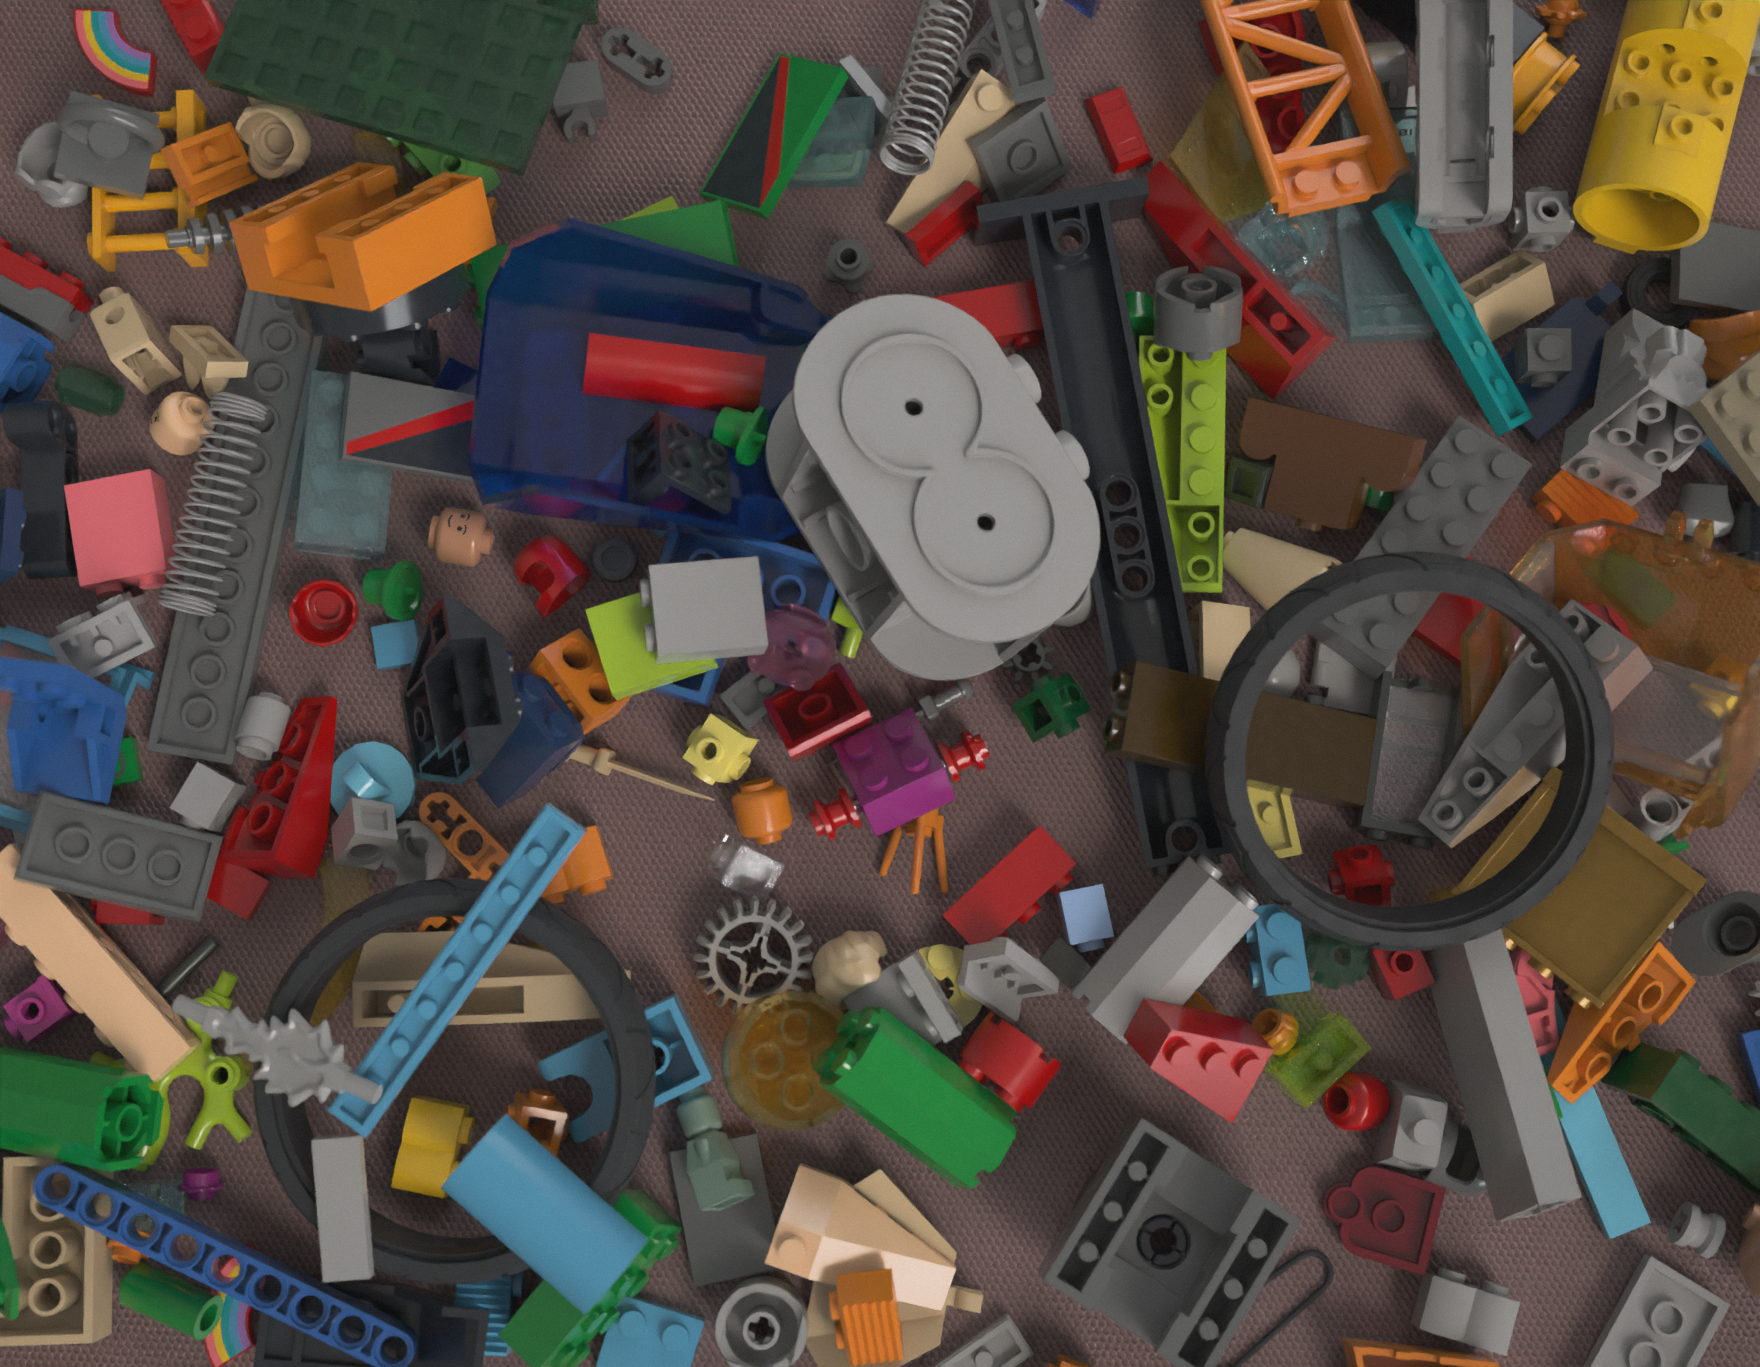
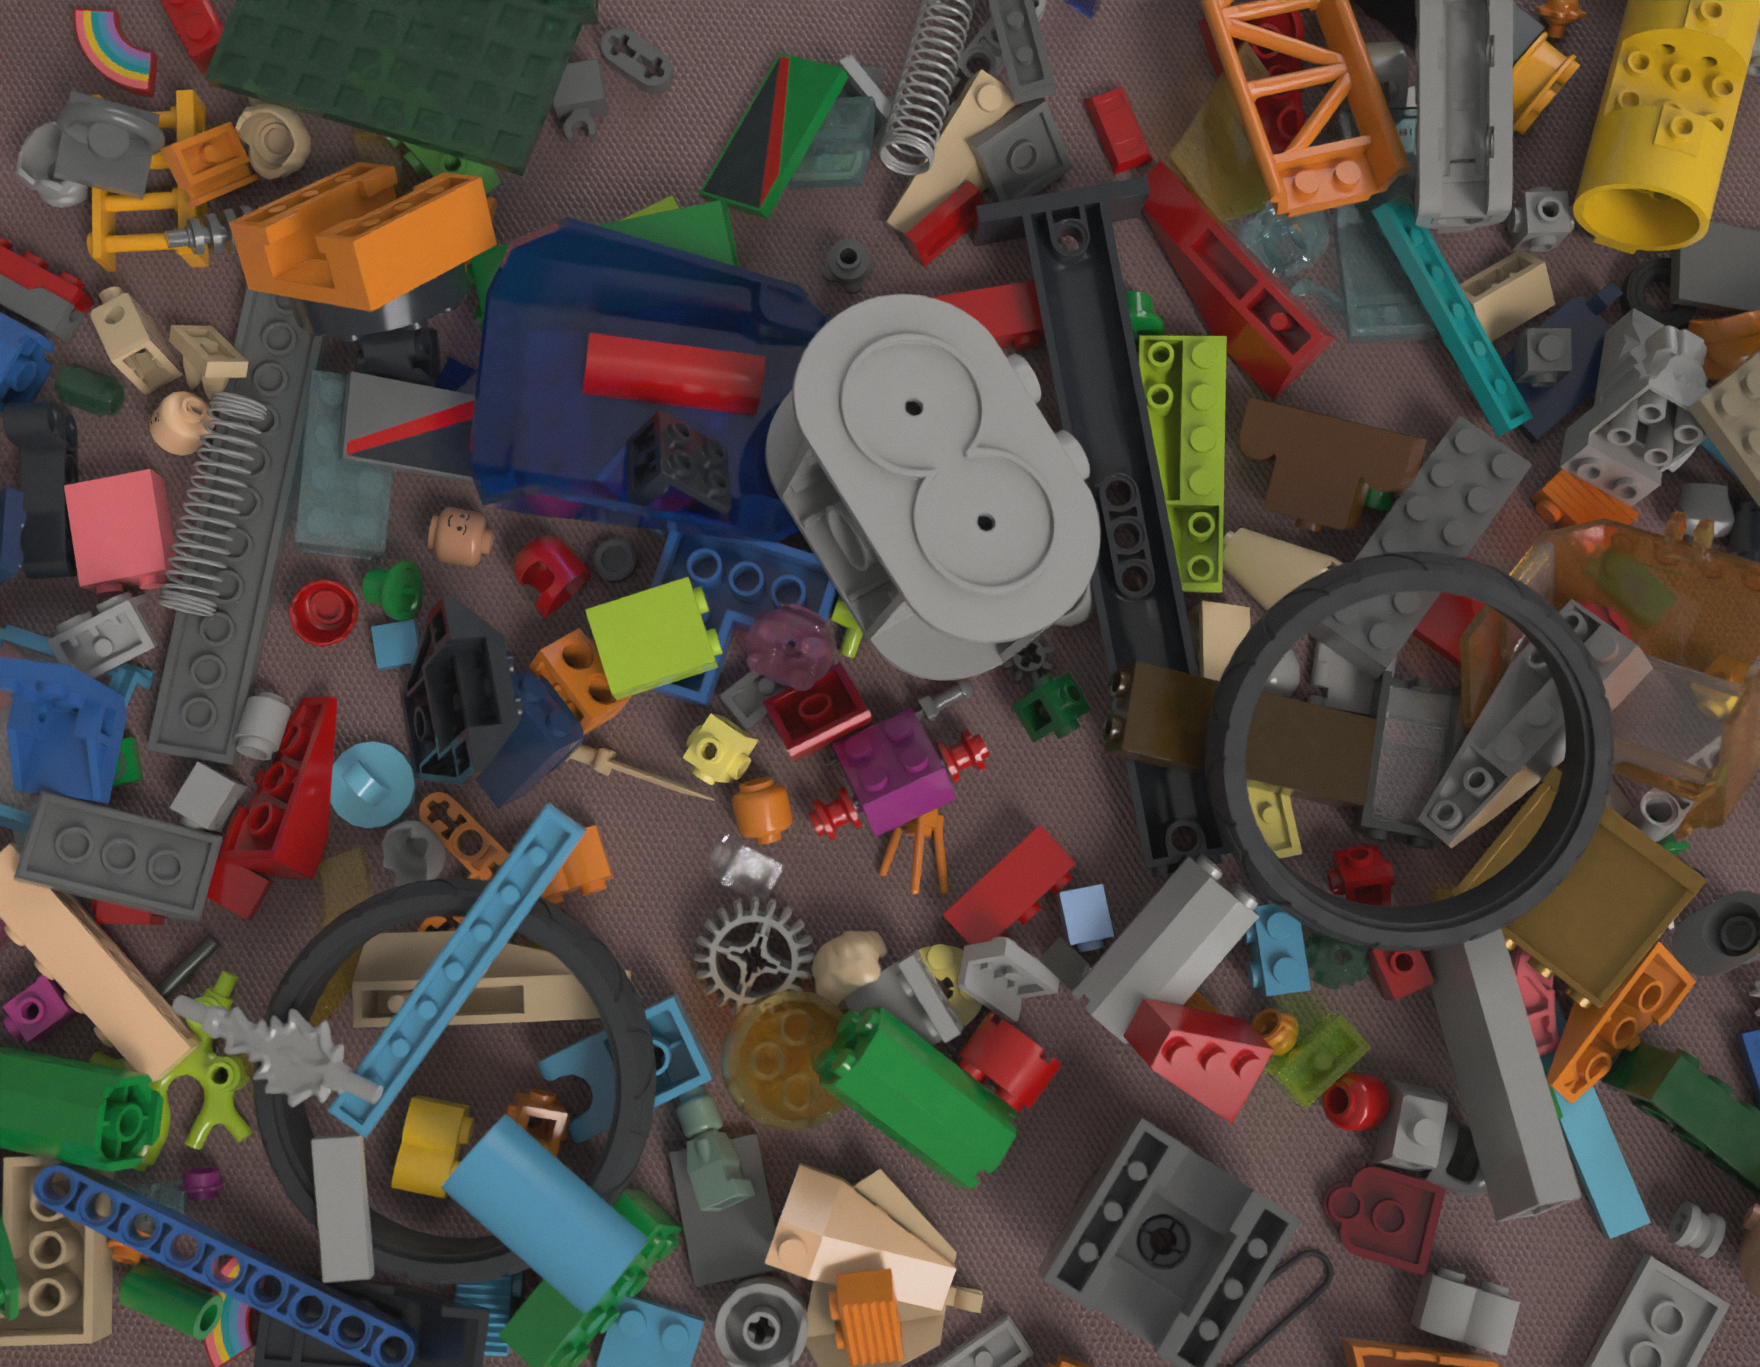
light grey brick [331,797,398,870] -> none
light grey brick [639,556,768,664] -> none
green piece [713,406,768,466] -> none
dark grey brick [1153,266,1243,361] -> none
pearl dark grey tile [1224,454,1274,510] -> none

